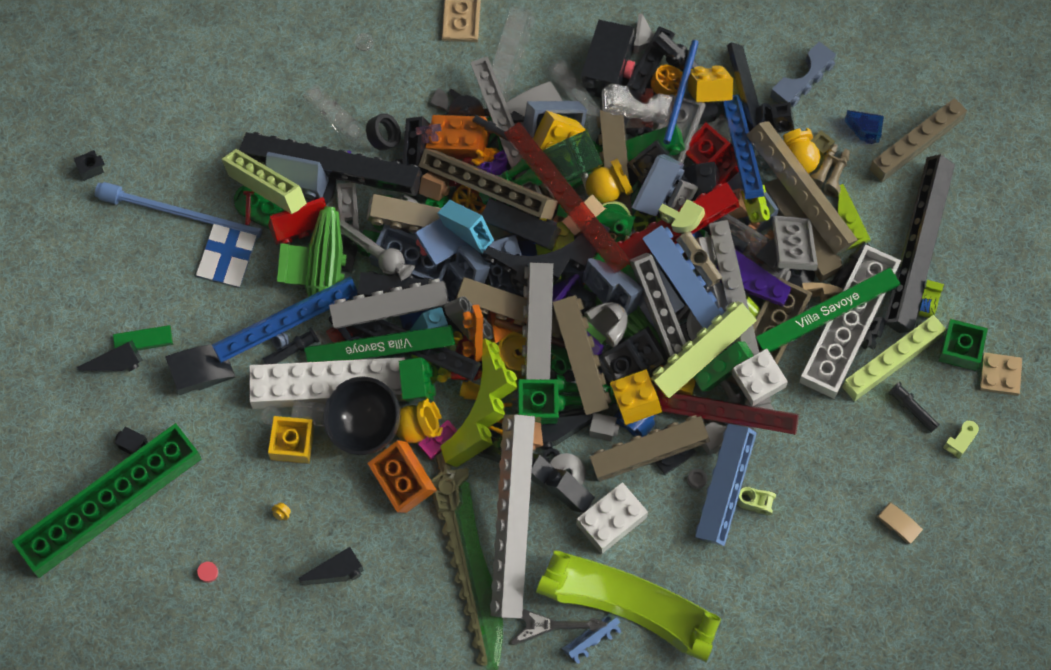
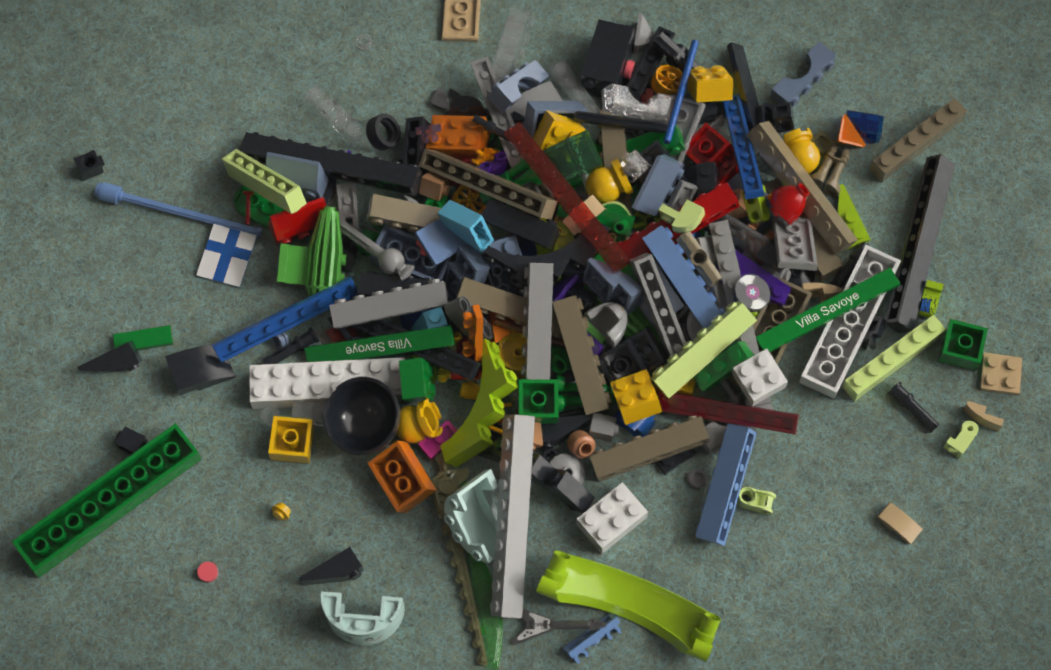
none -> light aqua cylinder [321,591,405,646]
none -> light aqua cylinder [444,469,498,563]
none -> sand blue arch [487,60,549,113]
none -> nougat head [567,430,596,459]
none -> black axle [574,111,667,133]
none -> clear brick [620,150,650,183]
none -> tile [732,274,770,312]
none -> red piece [767,183,809,225]
none -> orange slope [836,114,866,148]
none -> tan slope [963,401,1004,432]

